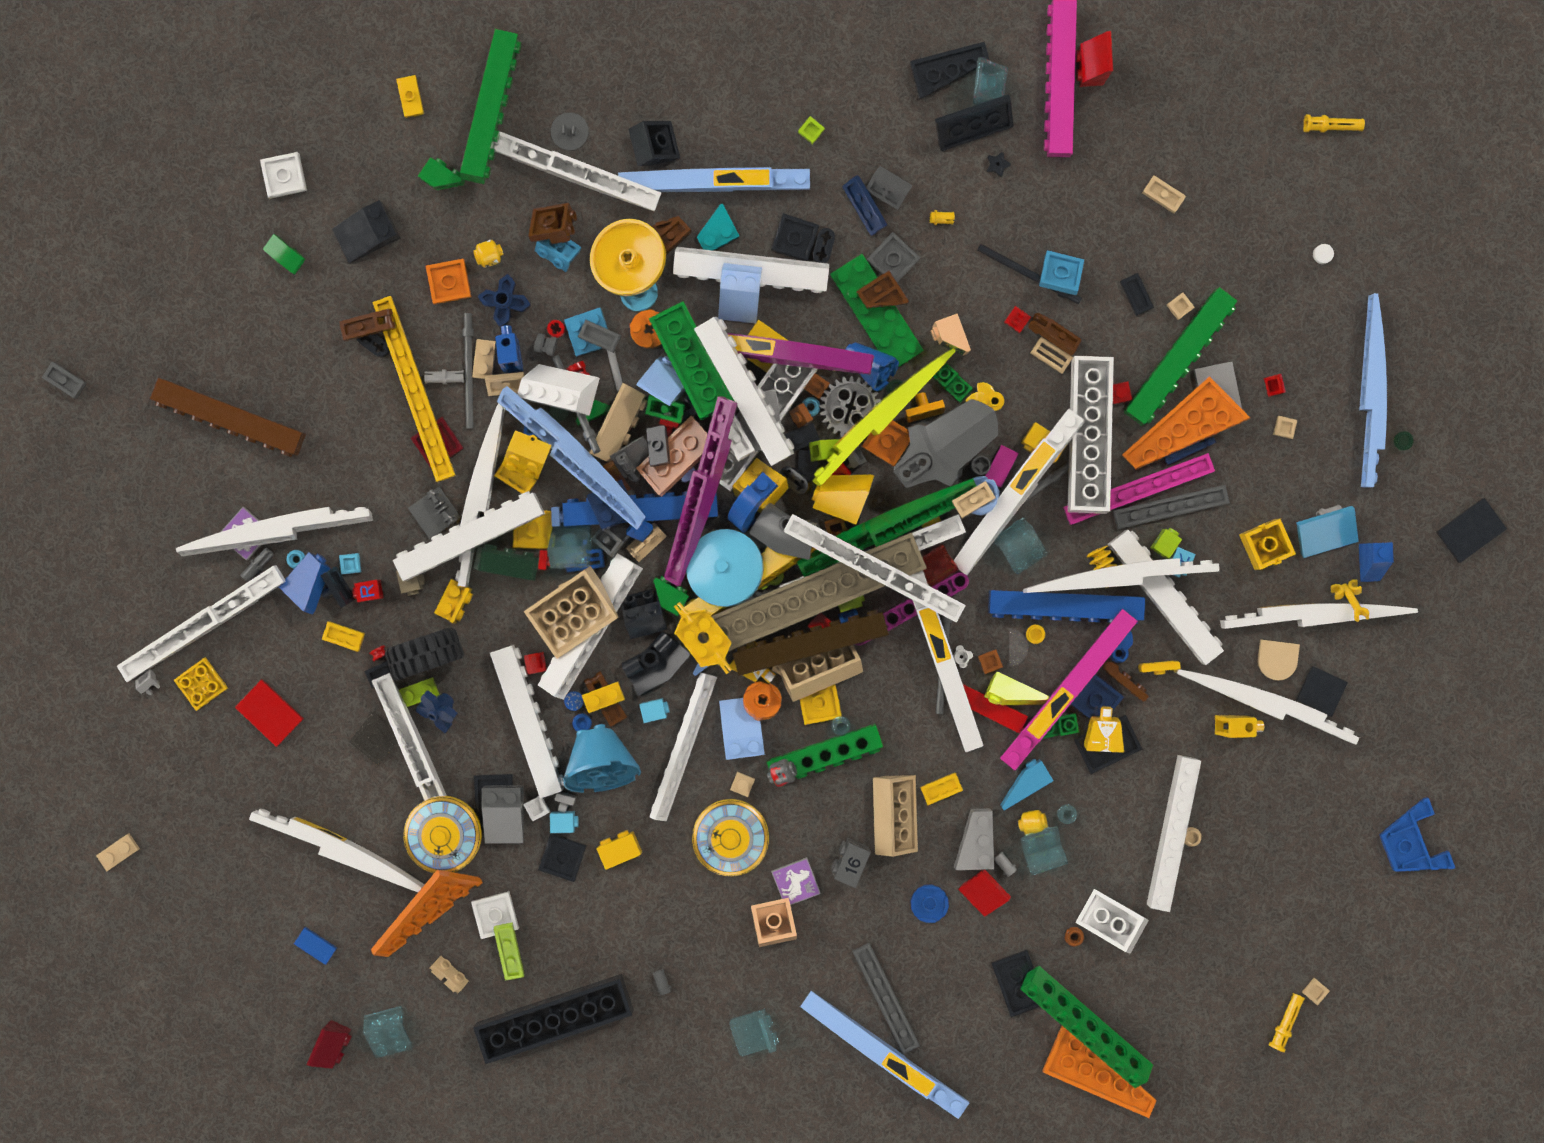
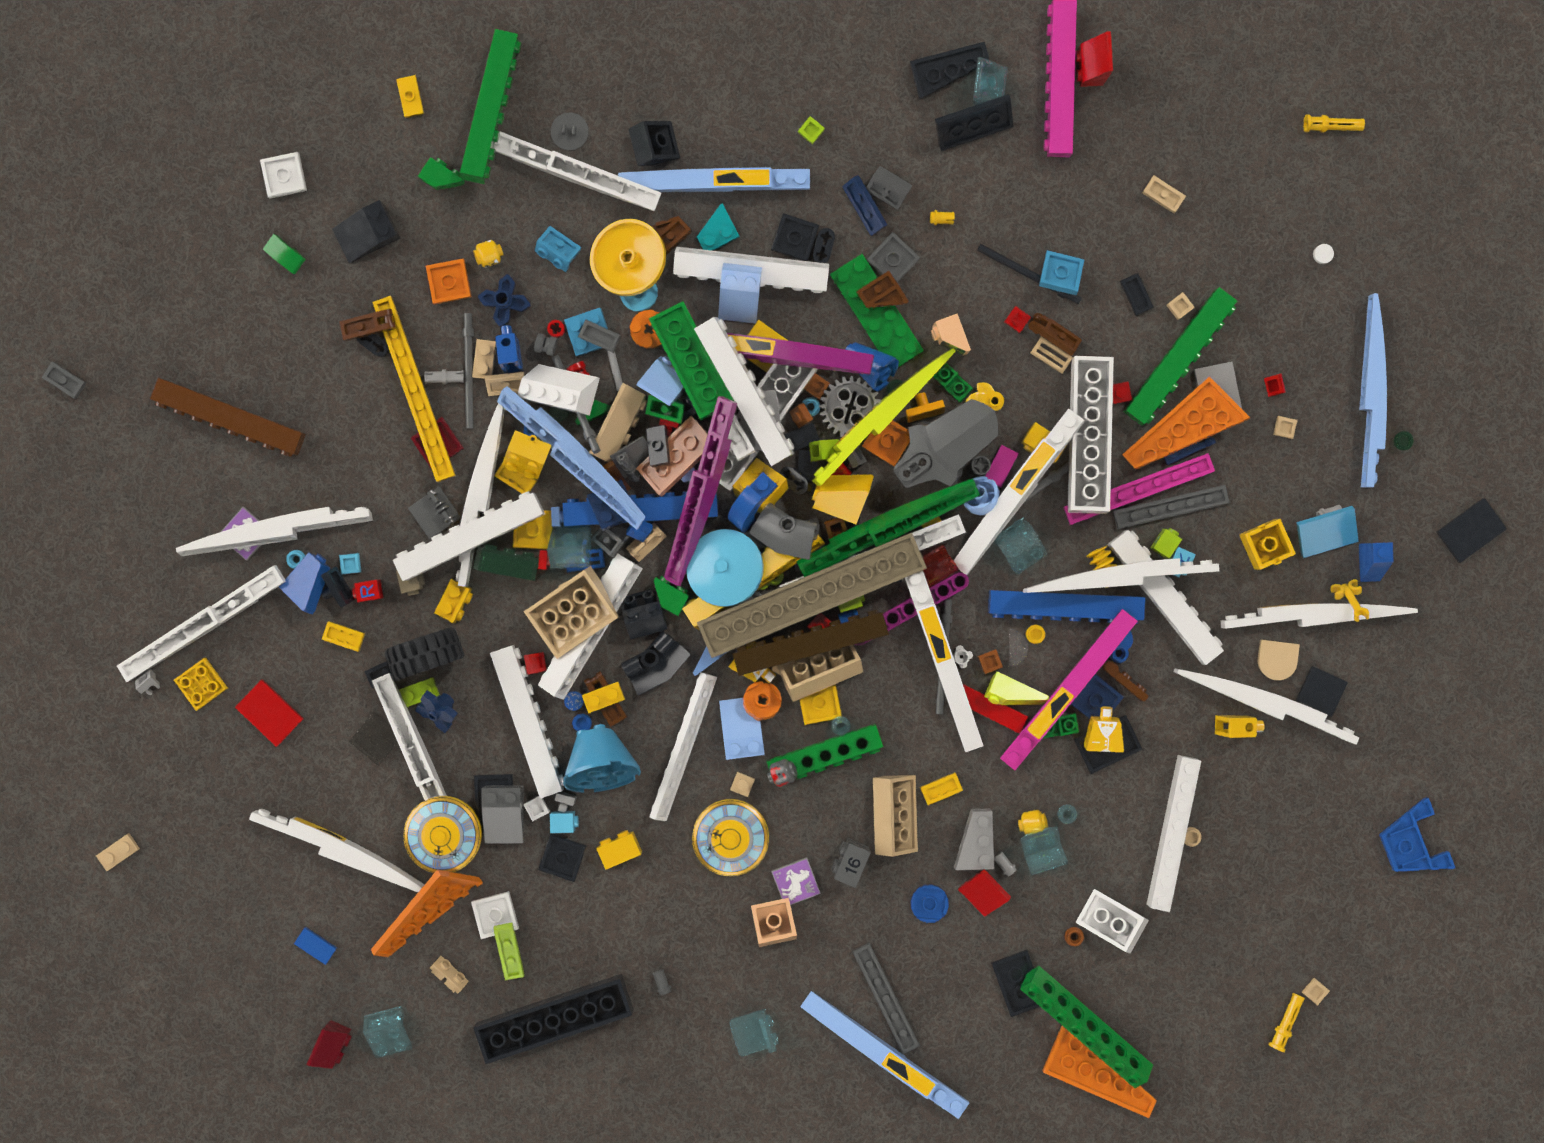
dark grey axle [240,548,274,582] -> none
red bush [369,645,385,662] -> none
reddish brown plate [528,203,577,244] -> none
medium azure brick [639,698,670,723] -> none
yellow plate [674,602,733,674] -> none
white slope [783,514,966,623] -> none
tan plate [952,481,996,518] -> none
black plate [987,152,1011,177] -> none
dark azure slope [1000,759,1053,810] -> none
yellow plate [1138,661,1181,675] -> none

